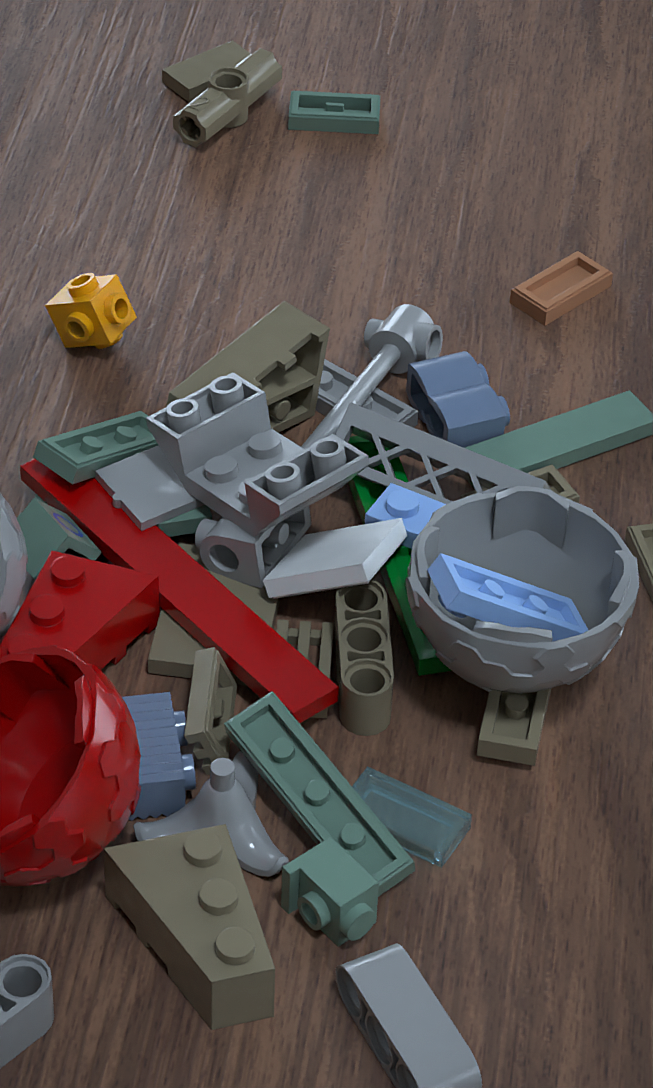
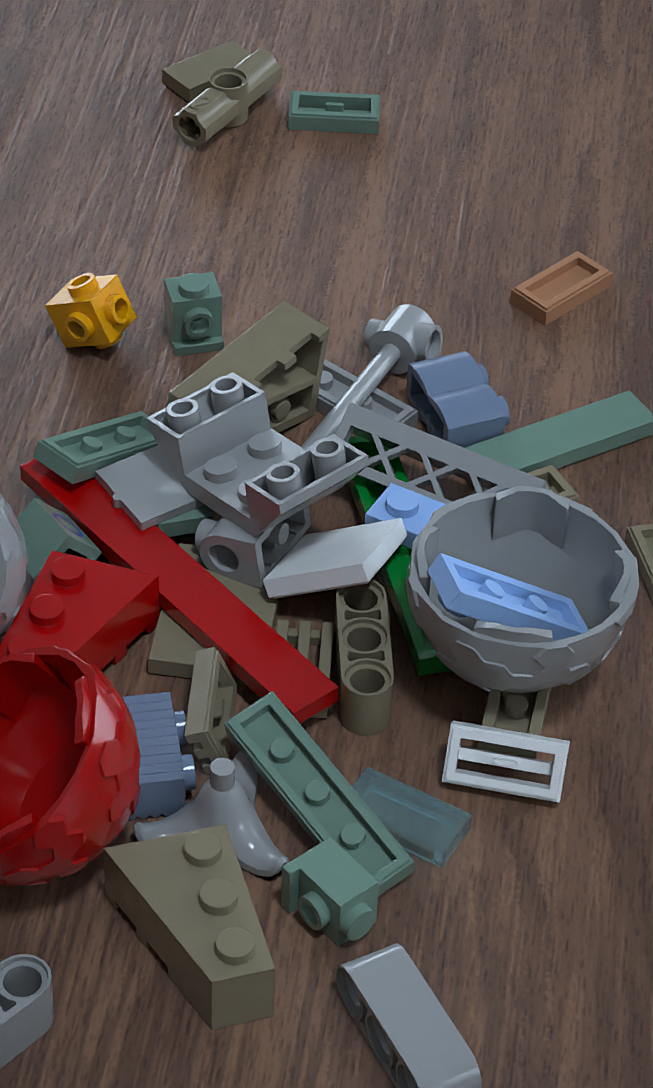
none -> sand green brick [164,272,224,357]
none -> white tile [442,720,570,803]

